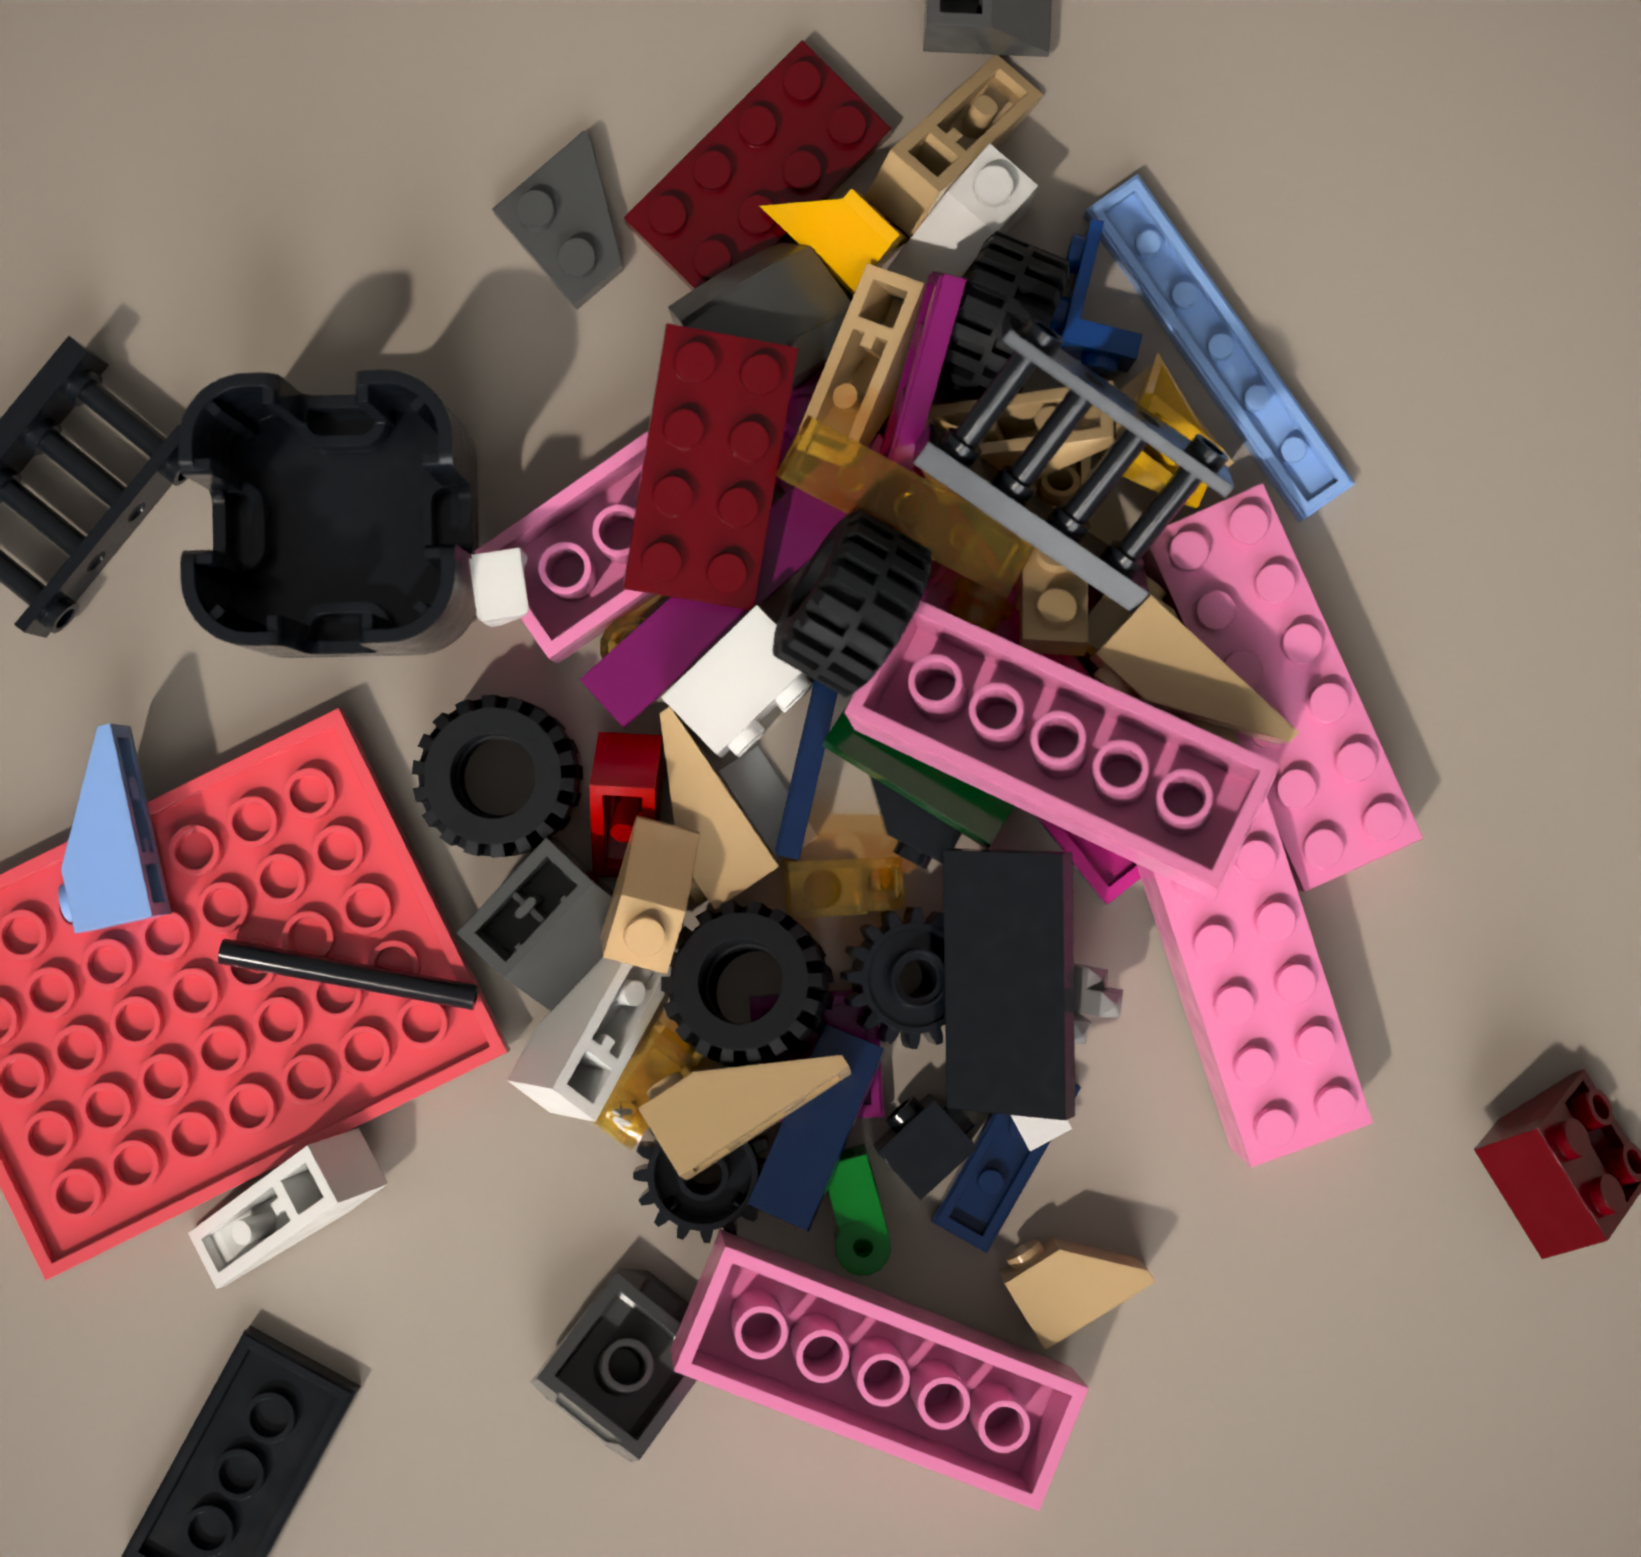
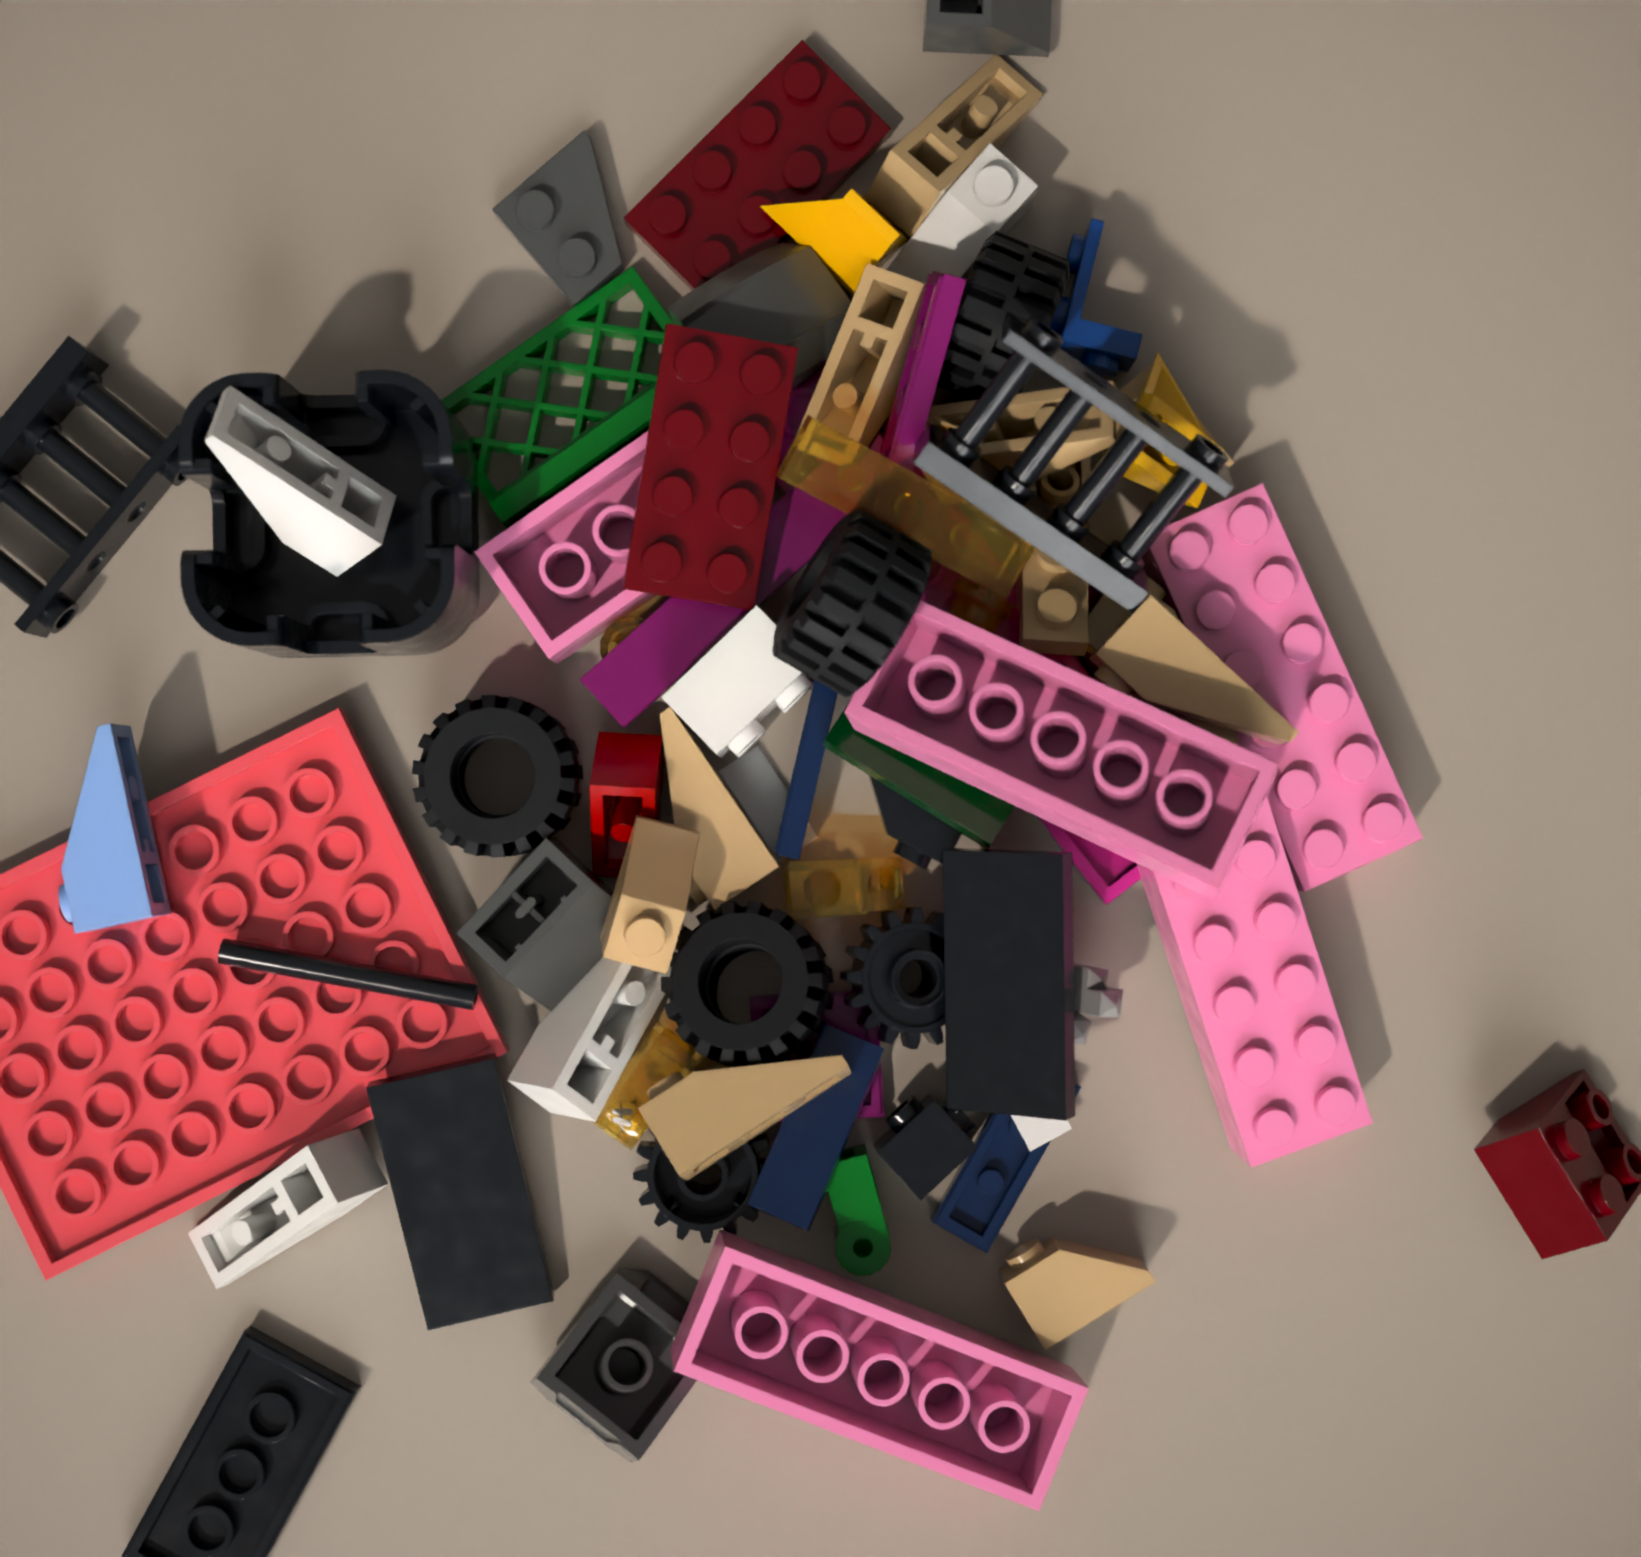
white slope [469,547,529,627] -> none
light blue tile [1083,174,1355,522] -> none
none -> white slope [205,385,397,577]
none -> black tile [366,1053,554,1331]
none -> green fence [442,266,675,528]

